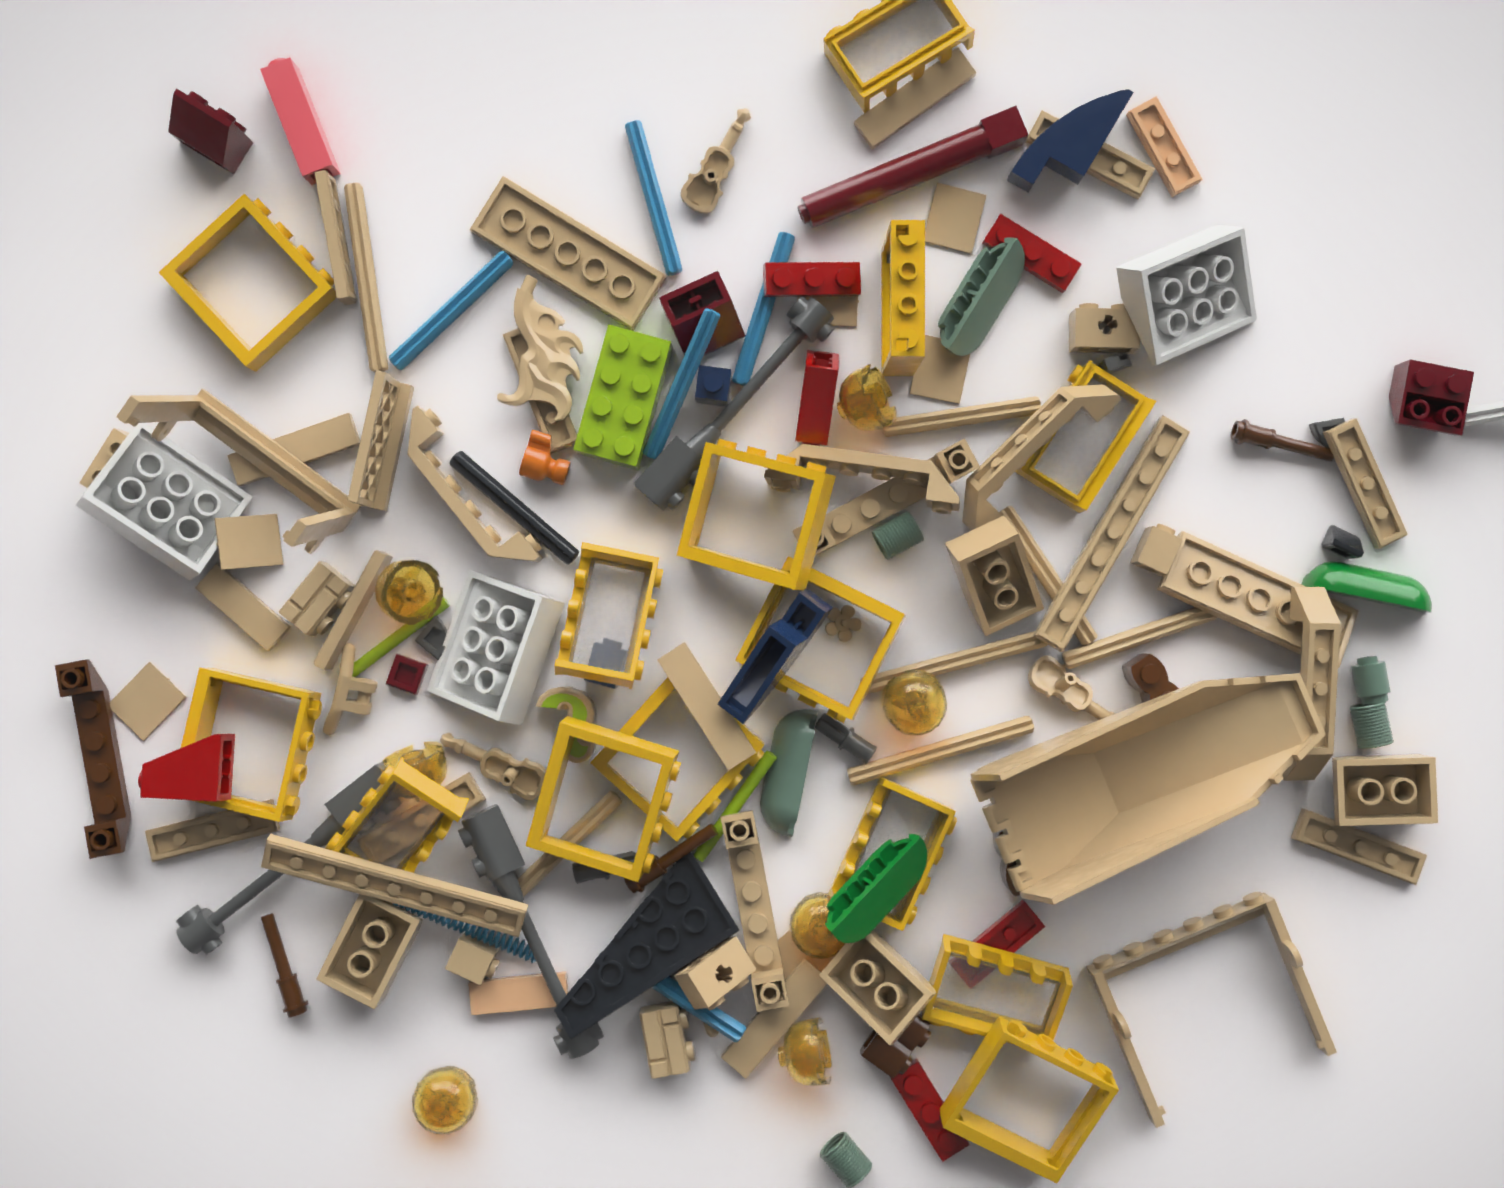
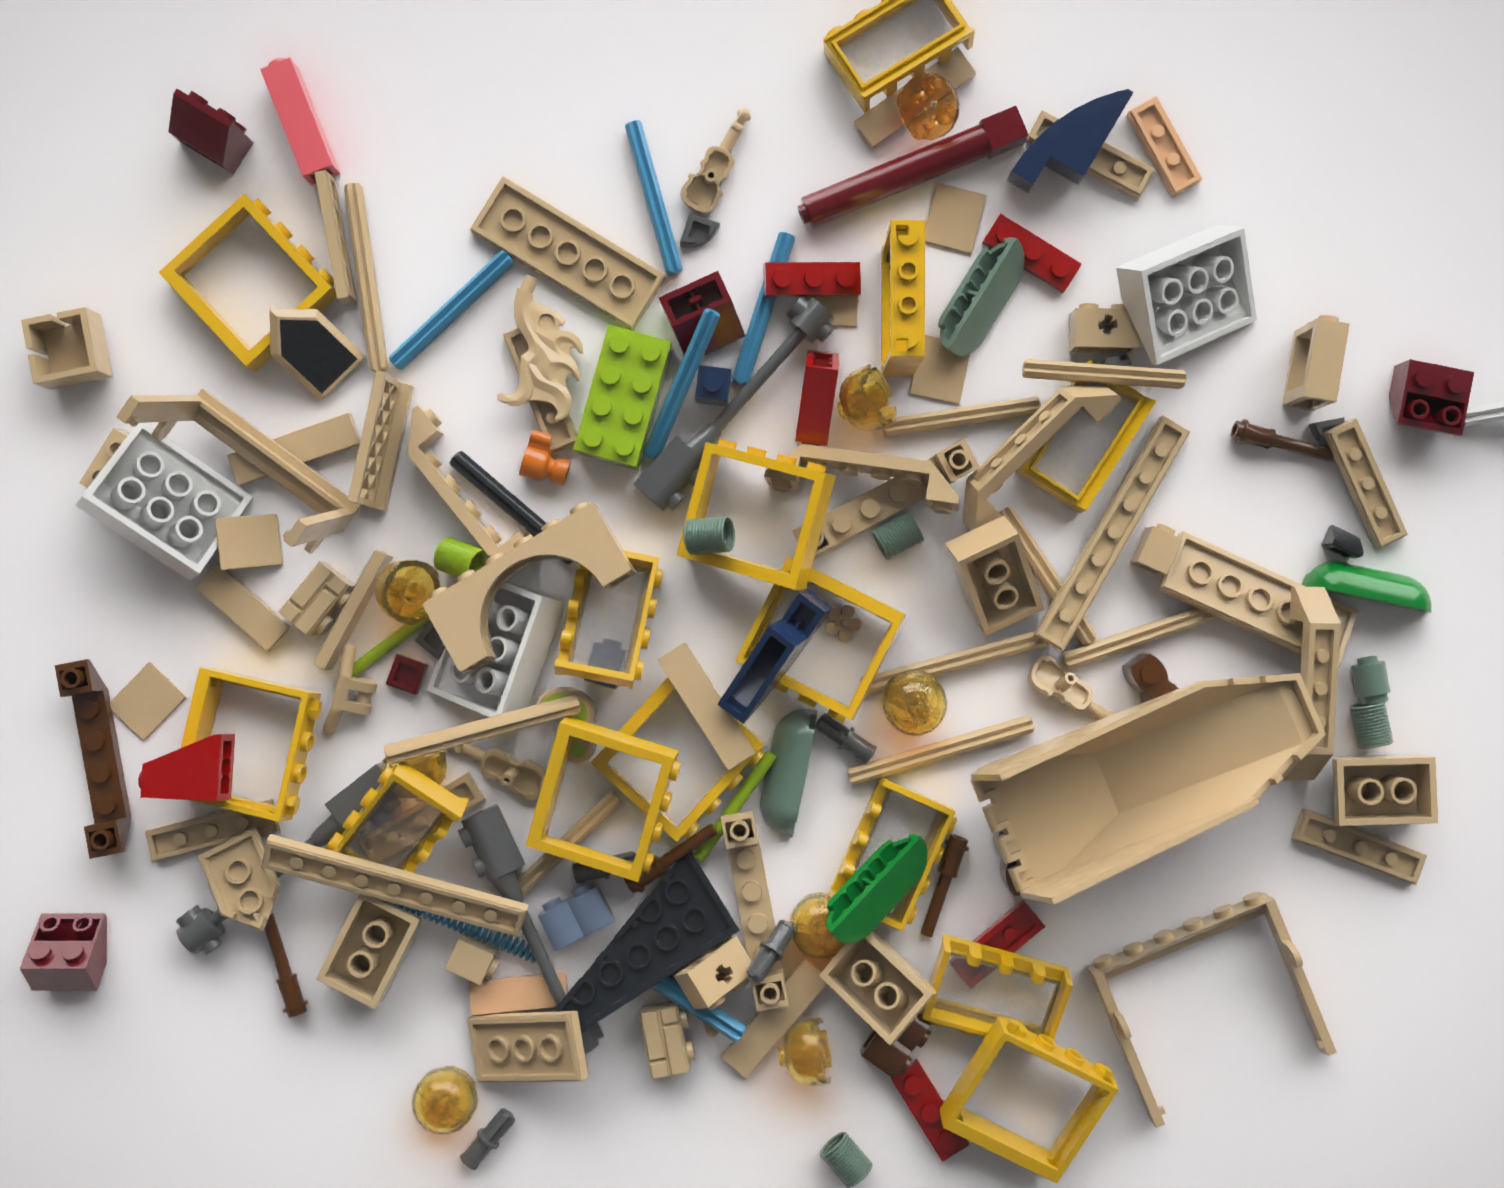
none -> slope [20,913,107,991]
none -> tan piece [21,307,113,390]
none -> tan tile [198,827,281,931]
none -> black tile [269,308,365,400]
none -> tan axle [384,695,581,764]
none -> tan arch [422,502,637,674]
none -> lime piece [433,537,487,577]
none -> dark grey axle [460,1108,515,1170]
none -> tan tile [467,1011,588,1082]
none -> sand blue brick [538,882,615,951]
none -> dark grey tile [680,213,720,248]
none -> sand green piece [683,516,735,555]
none -> dark grey axle [746,920,797,983]
none -> clear orange plate [896,72,960,140]
none -> reddish brown pin [920,834,970,937]
none -> tan axle [1022,359,1186,389]
none -> tan window [1282,315,1350,411]

